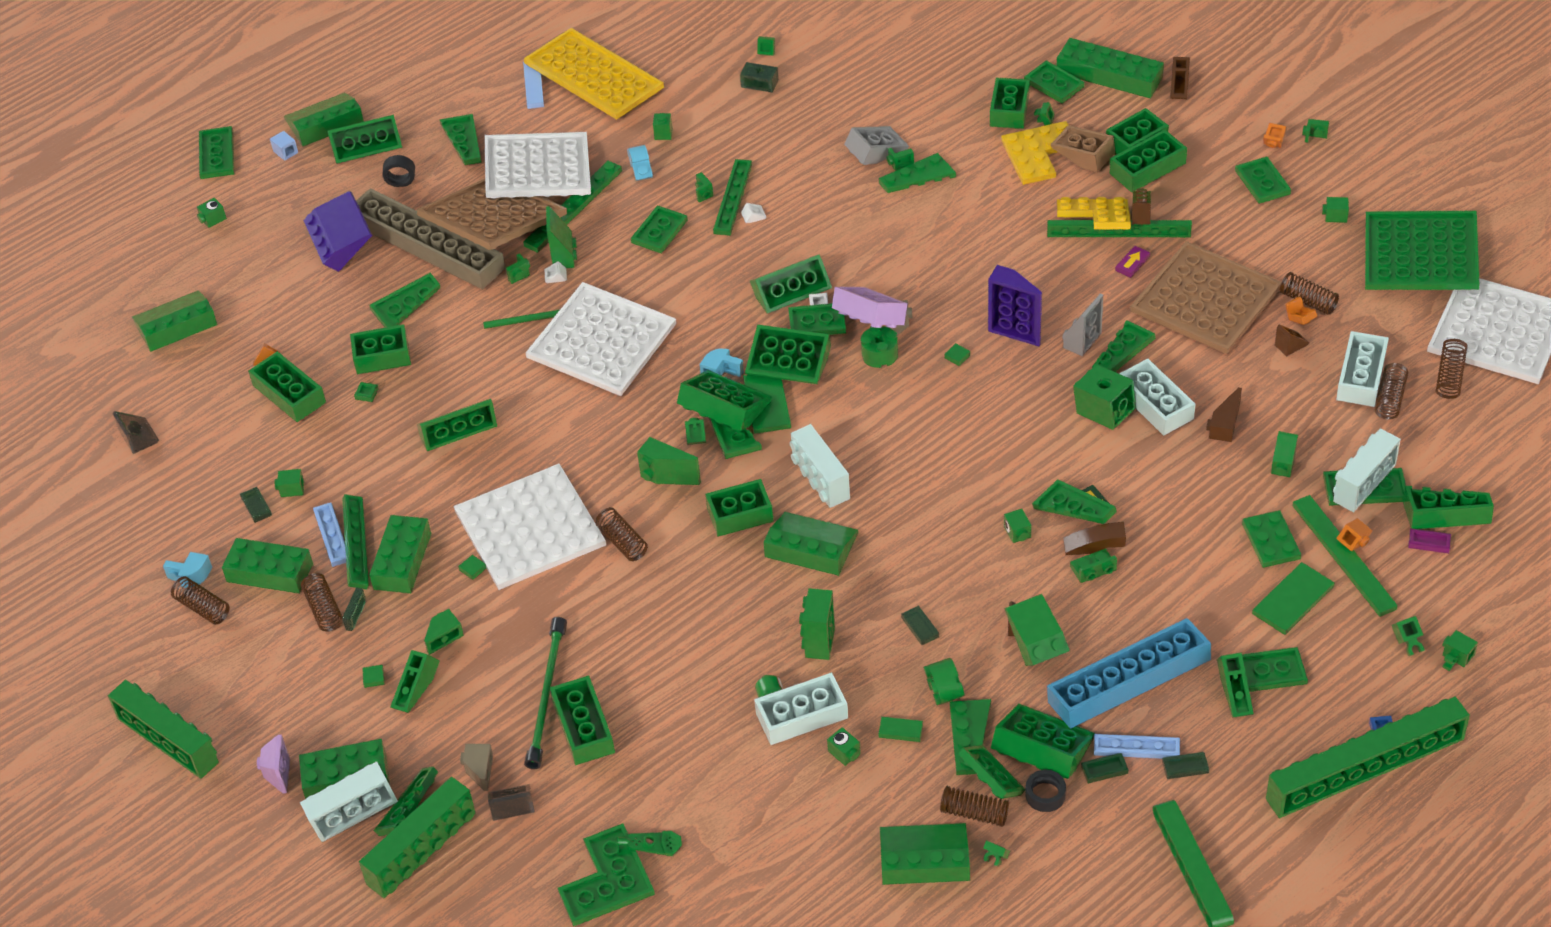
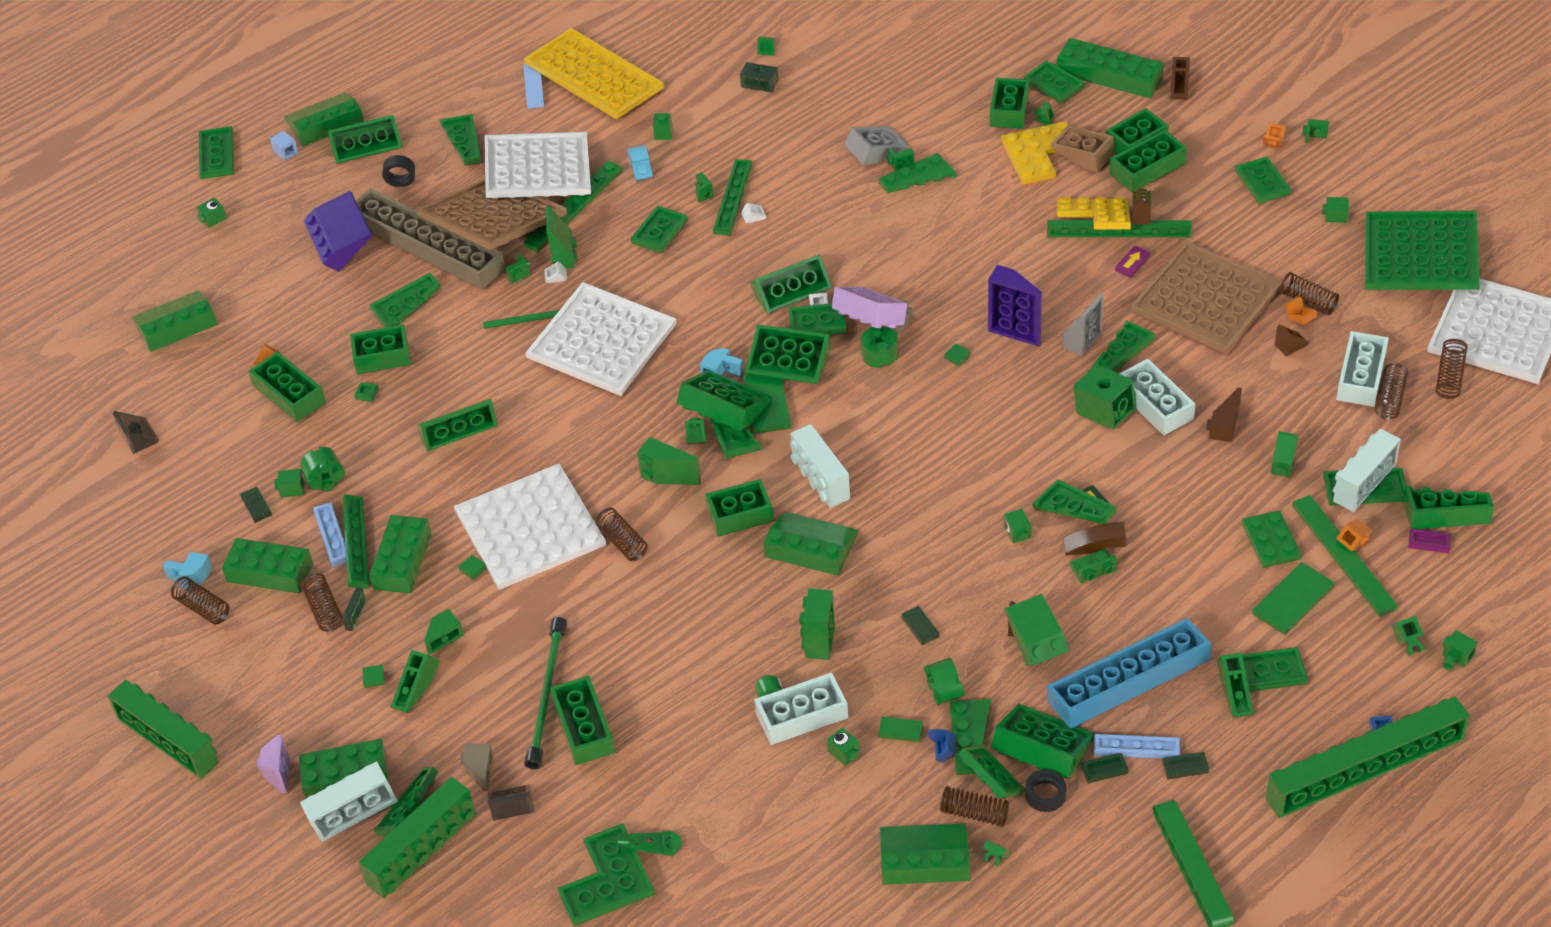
none -> green brick [300,447,345,492]
none -> blue plate [927,729,956,763]

